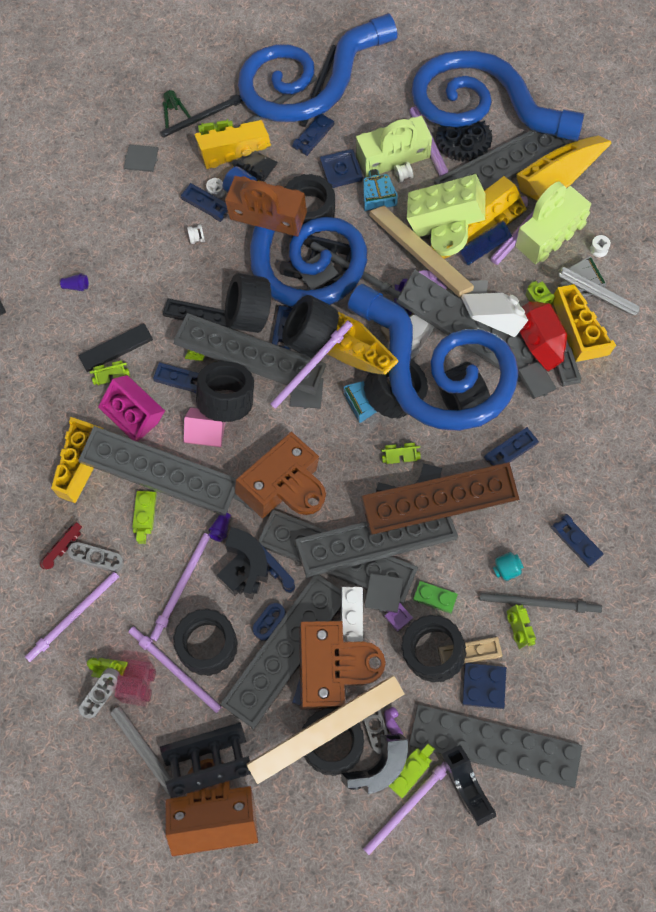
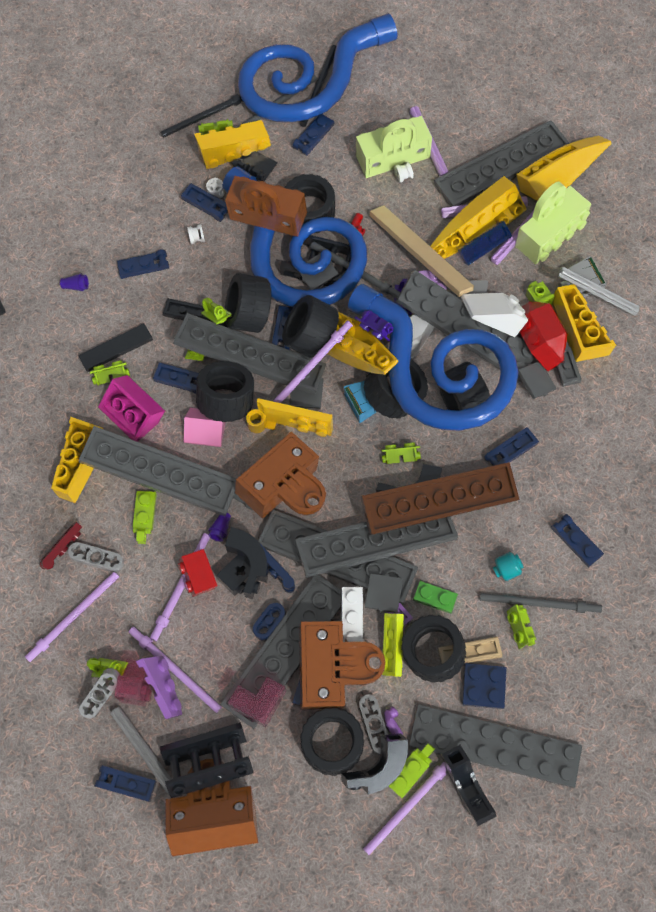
dark grey piece [124,144,159,172] -> none
dark green plant [162,90,191,129] -> none
black tyre [173,609,238,676] -> none
tan tile [246,675,404,784] -> none
dark blue plate [320,149,363,188] -> none
dark azure torso [364,169,398,211] -> none
yellowish green brick [407,174,485,256] -> none
blue animal [411,50,584,142] -> none
black gear [436,120,493,162] -> none
white wheel [590,235,610,257] -> none
none -> dark blue plate [94,765,157,802]
none -> dark blue plate [117,250,169,279]
none -> medium lavender wing [136,656,183,719]
none -> red brick [178,549,218,597]
none -> lime hinge [201,298,232,325]
none -> clear pink brick [228,677,286,728]
none -> yellow hinge [246,398,333,437]
none -> red arm [351,213,365,236]
none -> dark purple hinge [355,310,393,342]
none -> neon yellow plate [382,613,404,677]

